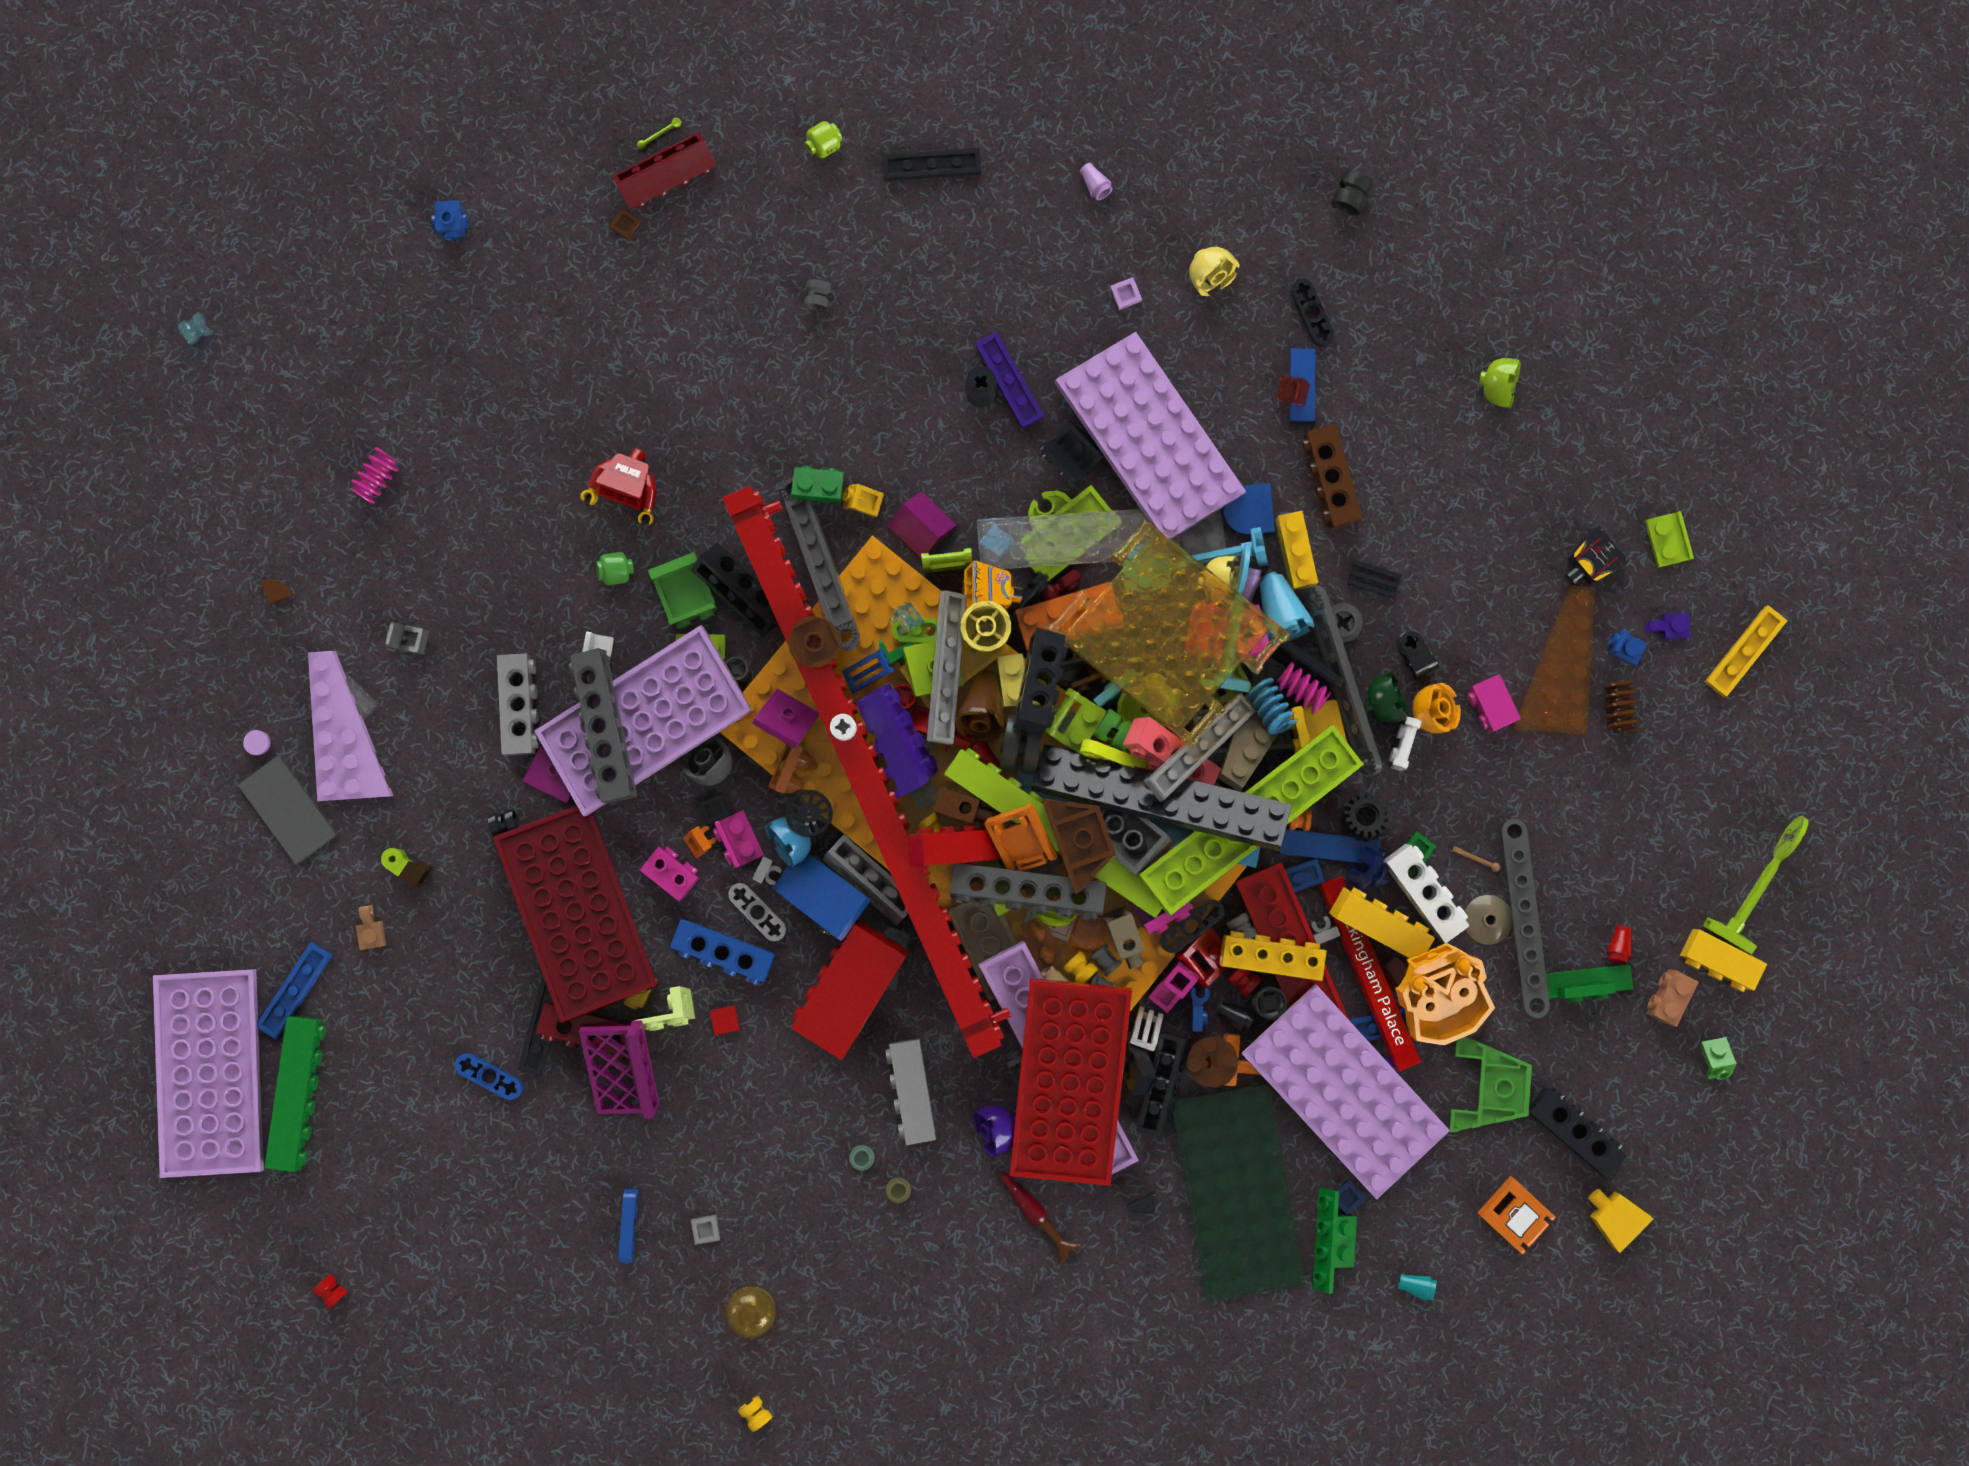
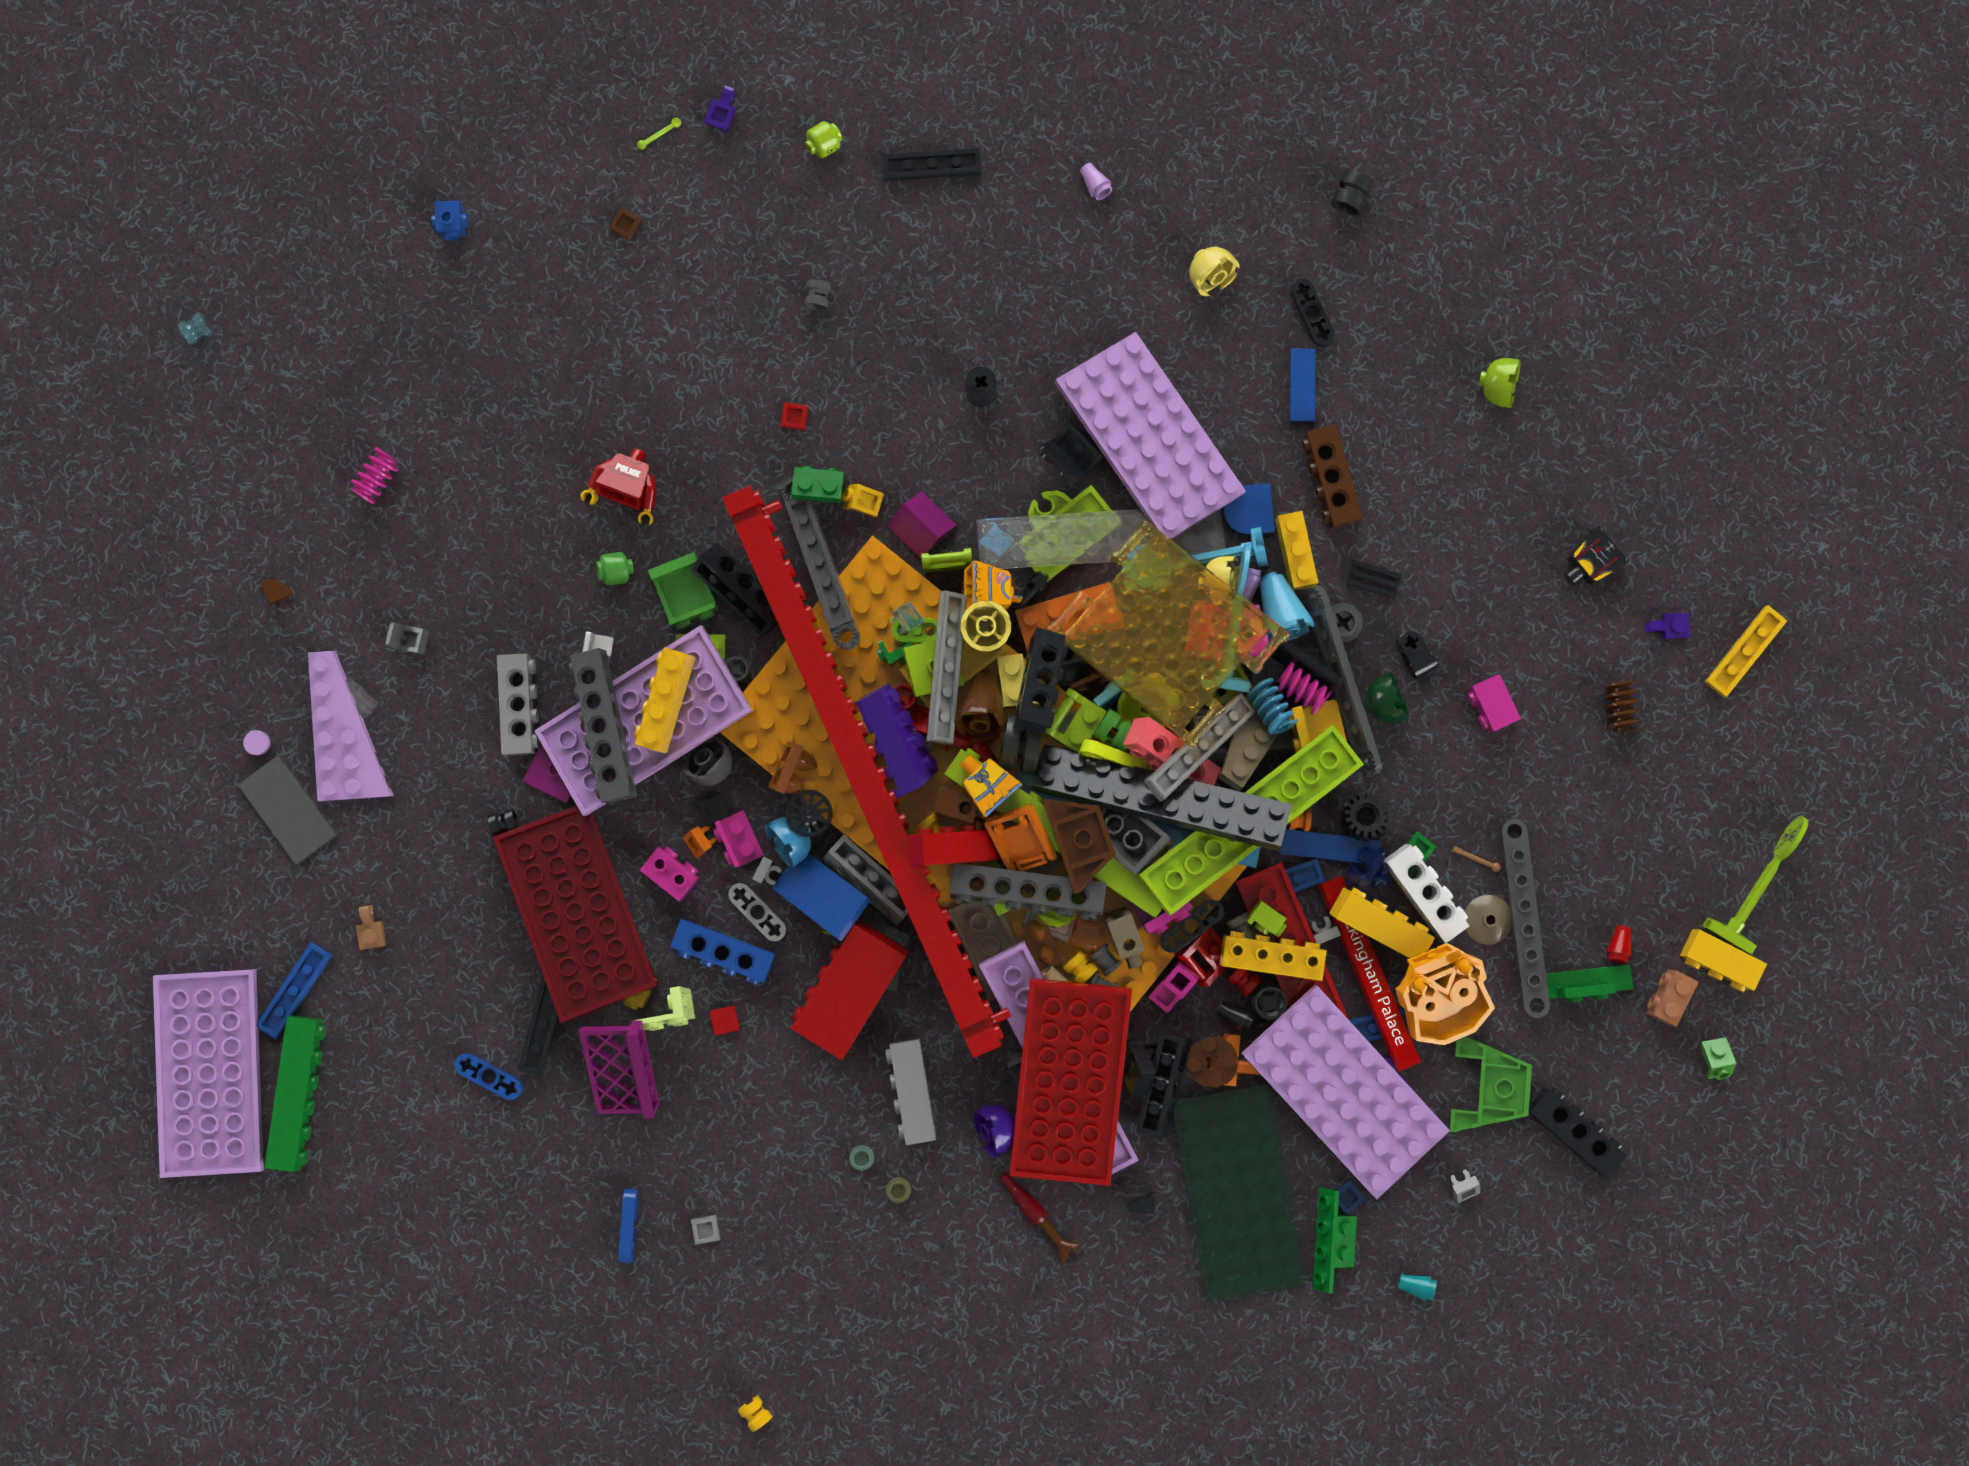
red wheel [312,1273,348,1310] -> none
leg [381,848,433,888] -> none
dark red brick [536,1001,631,1061] -> none
dark red brick [612,132,717,210] -> none
clear yellow cylinder [725,1286,776,1338] -> none
magenta plate [752,688,819,749] -> none
reddish brown plate [788,616,840,668] -> none
white wheel [830,714,857,741] -> none
blue tile [842,649,894,693] -> none
clear light blue tile [909,779,938,810] -> none
dark purple plate [975,332,1044,430] -> none
dark red plate [1040,569,1082,602] -> none
lavender tile [1110,277,1142,310] -> none
white tile [1130,1006,1164,1051] -> none
blue plate [1190,987,1210,1031] -> none
clear red slope [1276,376,1310,407] -> none
clear red slope [1381,955,1408,990] -> none
white plate [1389,717,1422,771] -> none
light orange cylinder [1412,683,1461,734] -> none
orange container [1477,1176,1556,1255] -> none
clear orange wing [1511,586,1595,735] -> none
yellow torso [1588,1189,1653,1253] -> none
blue bracket [1608,629,1647,666] -> none
lime plate [1645,511,1694,568] -> none
none -> yellow brick [634,647,696,753]
none -> dark purple plate [704,86,736,133]
none -> red tile [781,402,809,431]
none -> torso [959,754,1022,818]
none -> lime brick [1245,900,1287,937]
none -> light grey tile [1451,1170,1480,1203]

